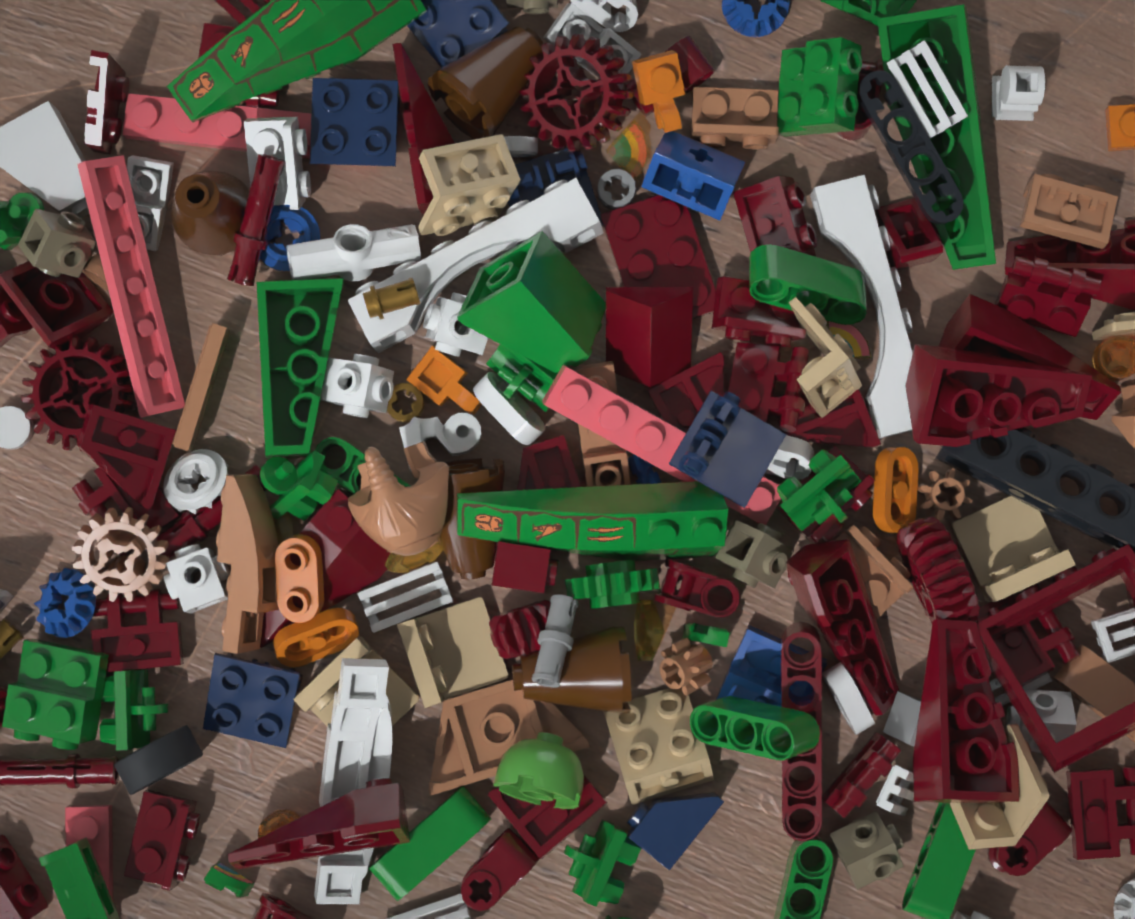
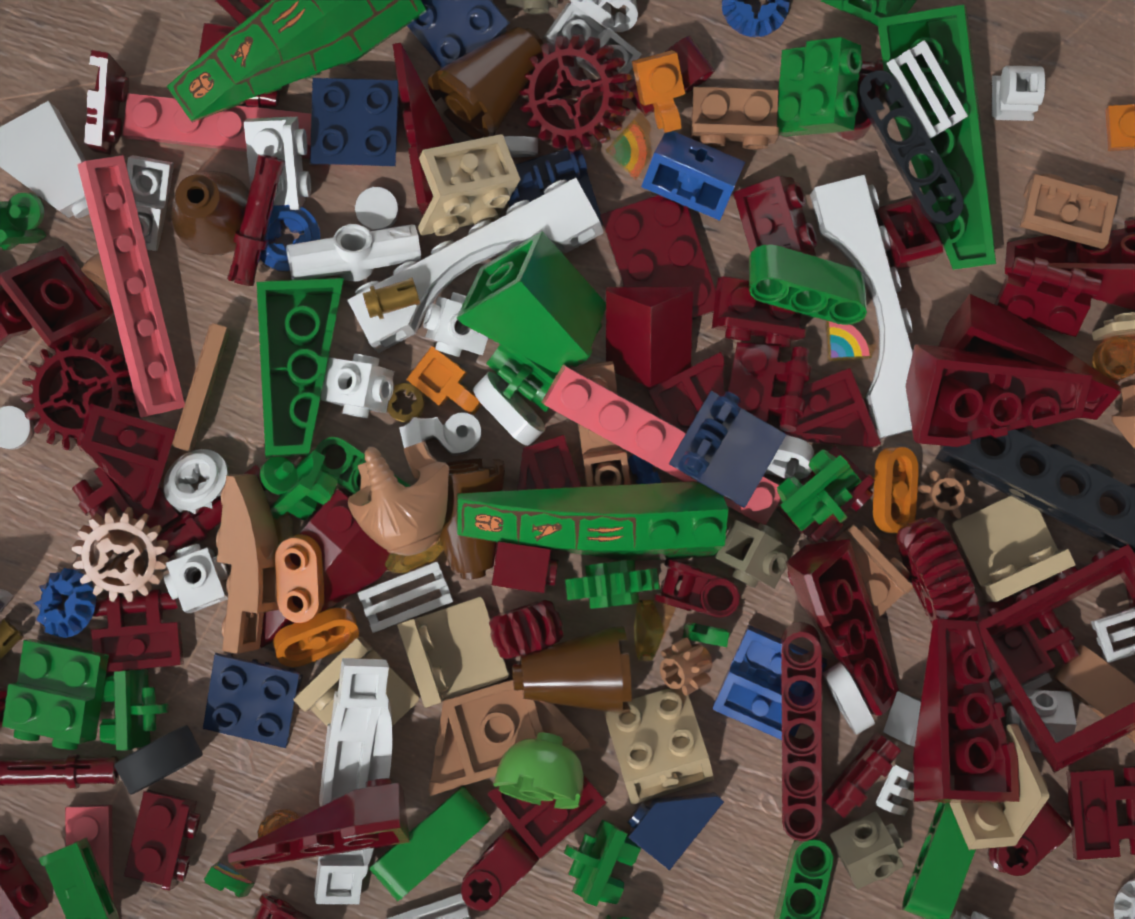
dark tan brick [18,208,96,278] -> none
light grey pin [532,595,579,688] -> none
light grey bush [597,169,636,210] -> none
green beam [690,696,820,760] -> none
tan bracket [789,297,862,418] -> none
none -> white tile [355,187,399,231]

